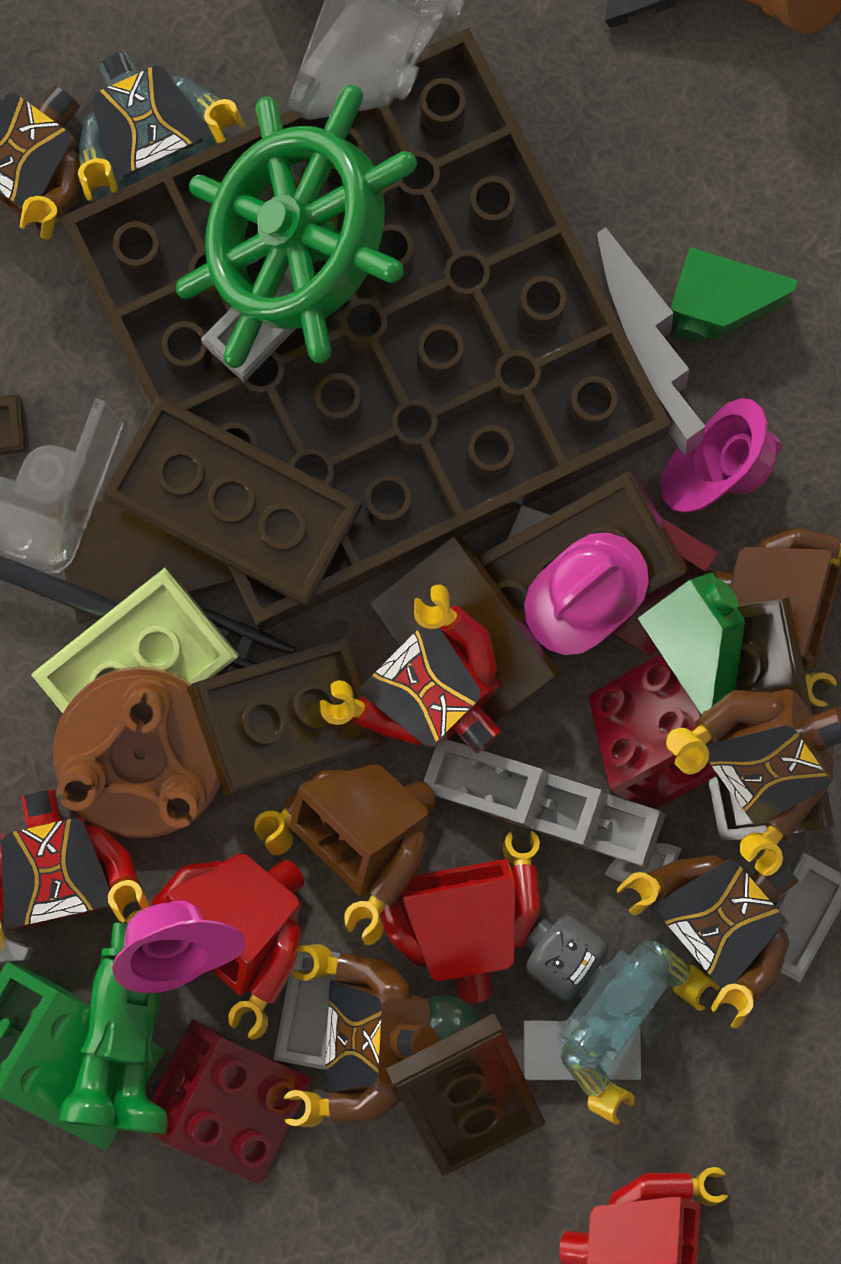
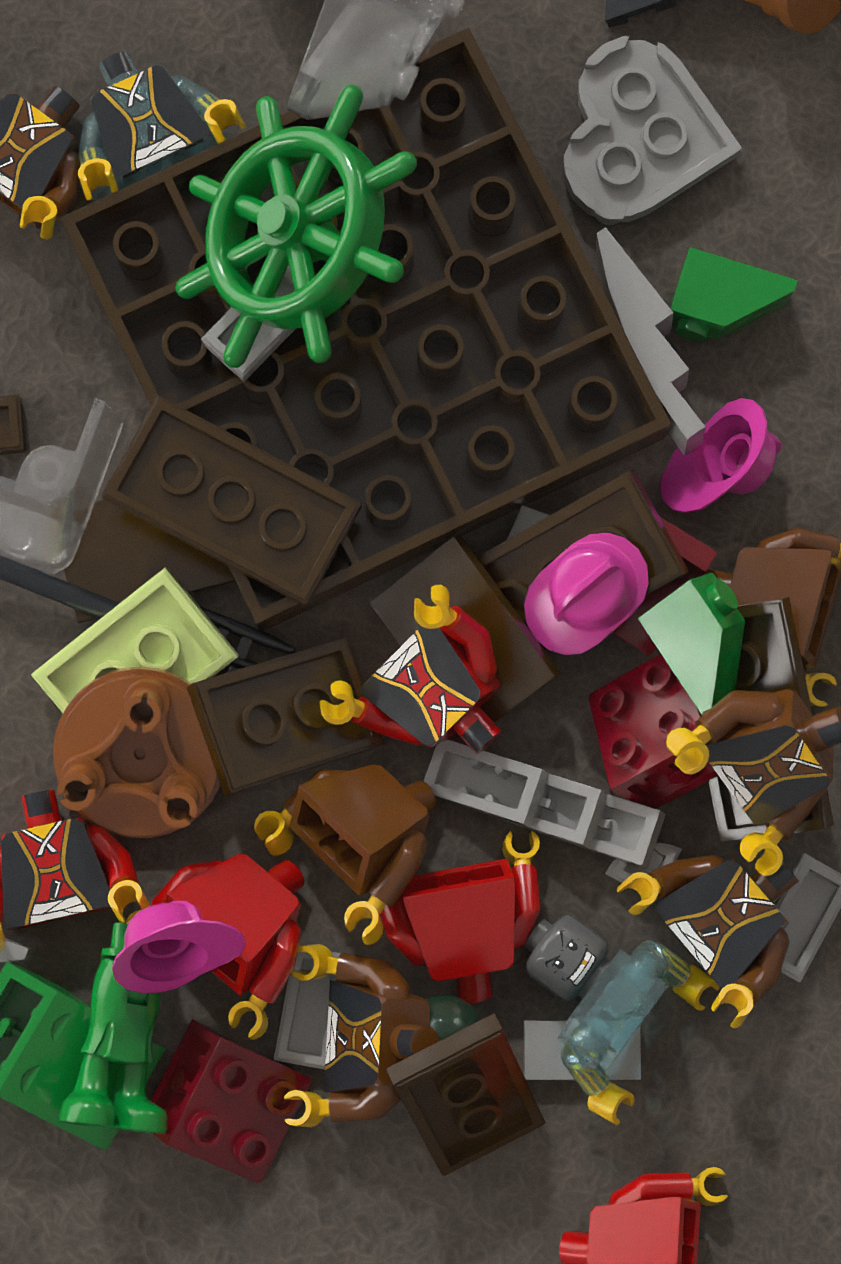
none -> light grey plate [562,36,742,225]

